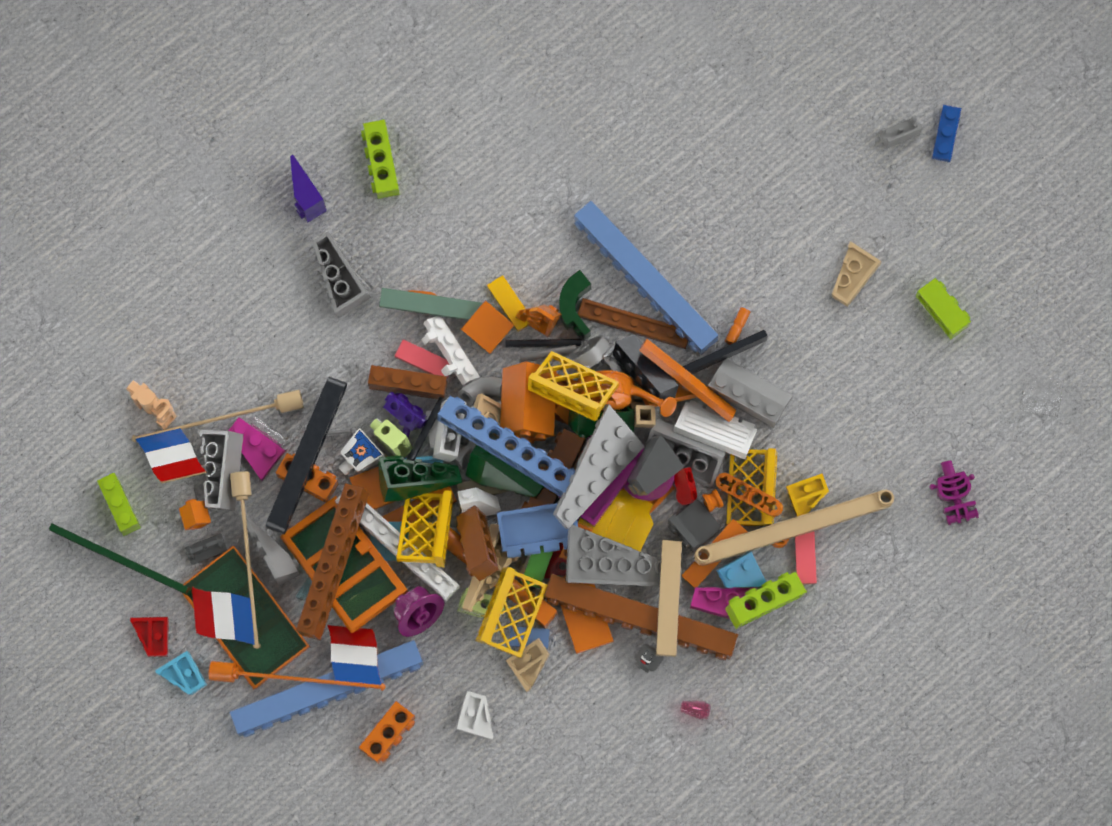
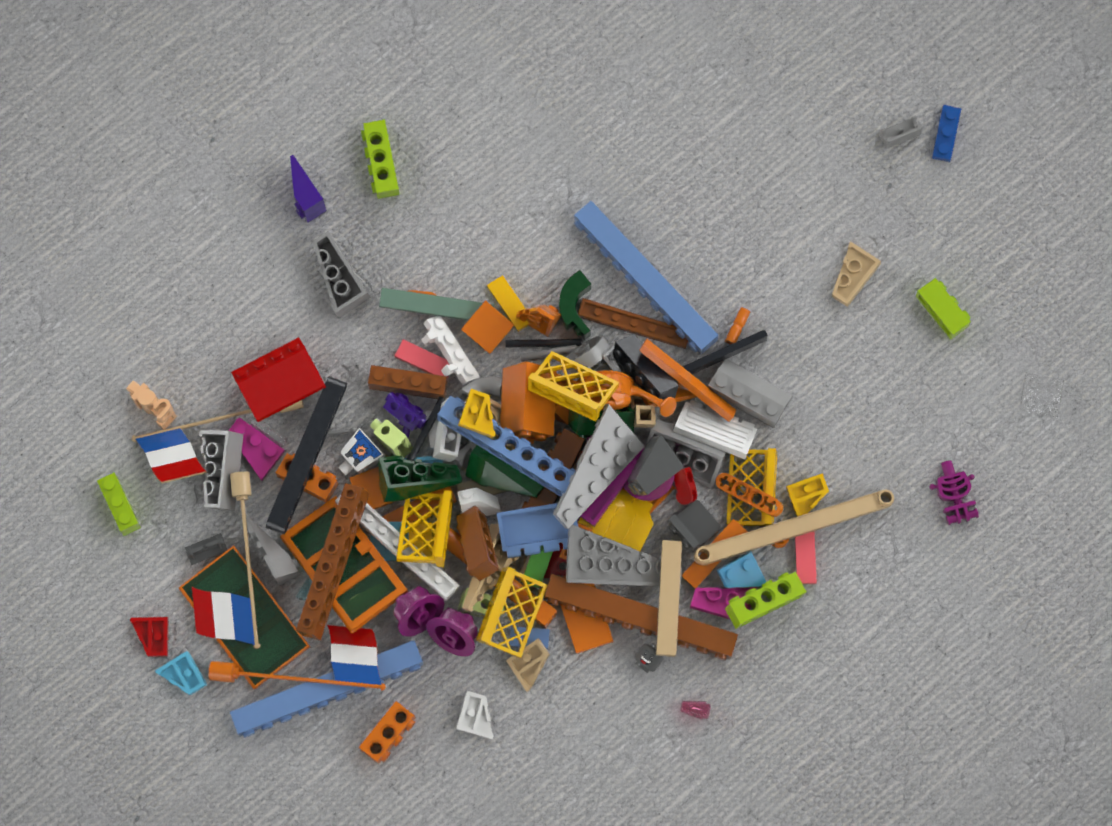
dark green tile [49,523,192,596] -> none
orange brick [179,499,211,530] -> none
orange wheel [702,489,724,513] -> none
none -> red slope [231,337,326,422]
none -> magenta piece [426,607,478,657]
none -> yellow wing [458,388,495,438]

